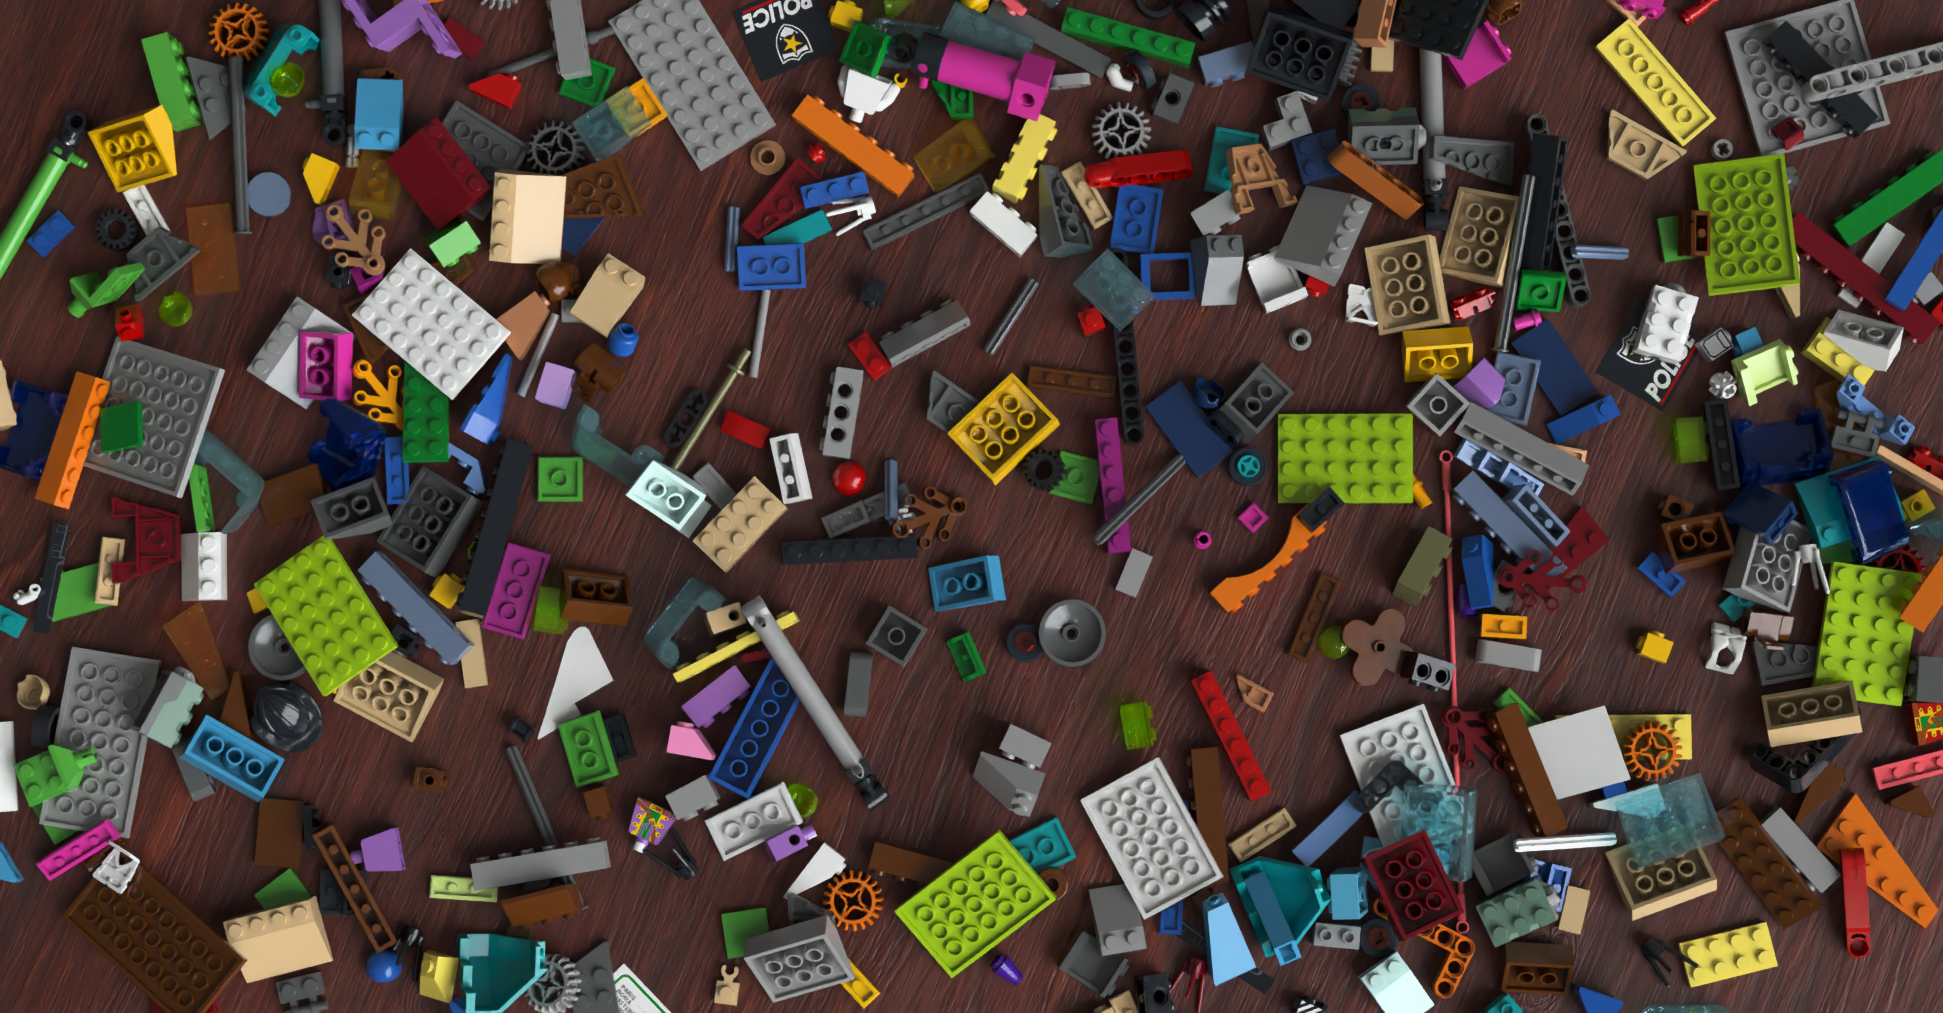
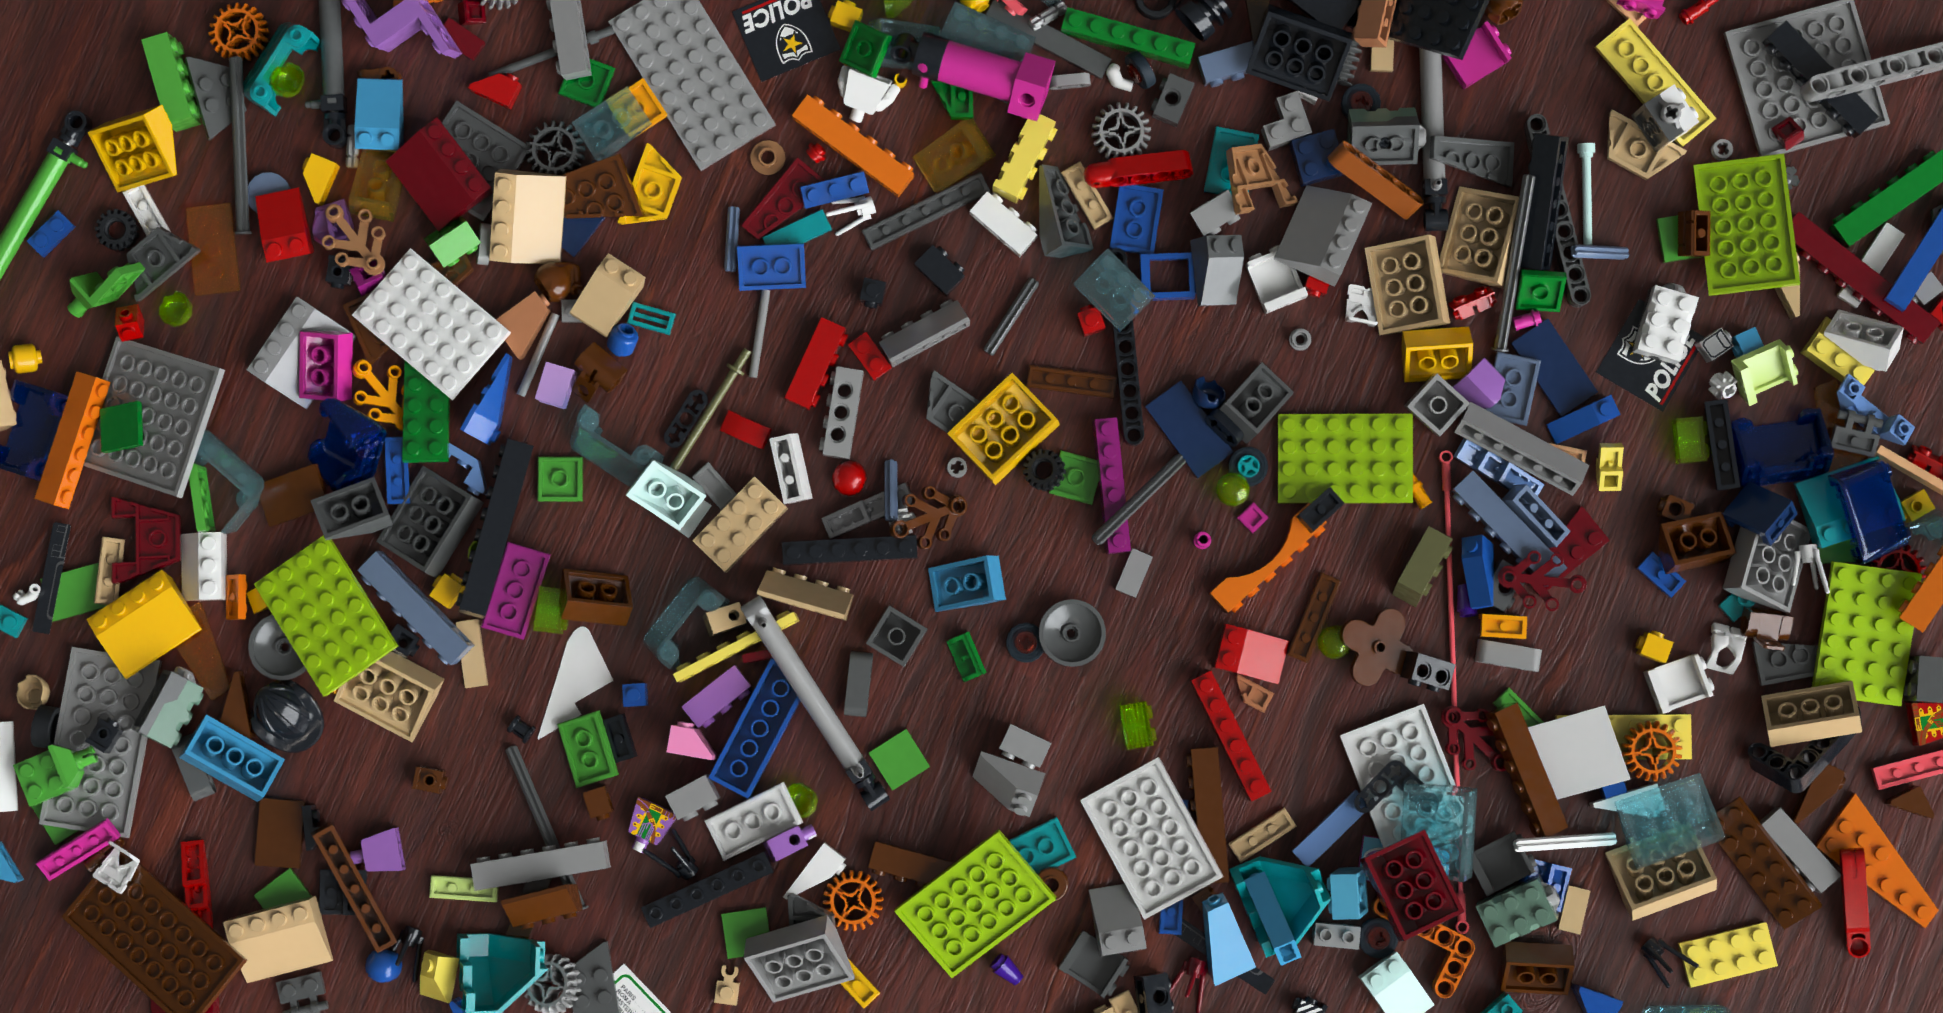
none -> yellow head [8,343,42,374]
none -> black brick [85,717,124,754]
none -> yellow slope [86,570,202,679]
none -> red slope [181,839,213,928]
none -> orange plate [226,574,247,620]
none -> red slope [255,187,314,263]
none -> dark red slope [458,0,486,25]
none -> light grey beam [476,222,491,265]
none -> yellow wing [618,143,682,225]
none -> blue brick [622,683,649,707]
none -> teal tile [627,302,676,336]
none -> black brick [641,851,775,928]
none -> tan slope [757,567,854,621]
none -> red brick [784,317,848,411]
none -> bright green tile [869,729,930,791]
none -> black brick [914,245,965,297]
none -> light grey bush [947,457,967,478]
none -> light grey axle [1028,1,1067,30]
none -> slope [1213,624,1289,684]
none -> clear neon green hair [1216,473,1250,506]
none -> light aqua piece [1577,143,1595,245]
none -> light yellow brick [1596,443,1624,491]
none -> piece [1631,85,1699,152]
none -> white panel [1643,654,1714,714]

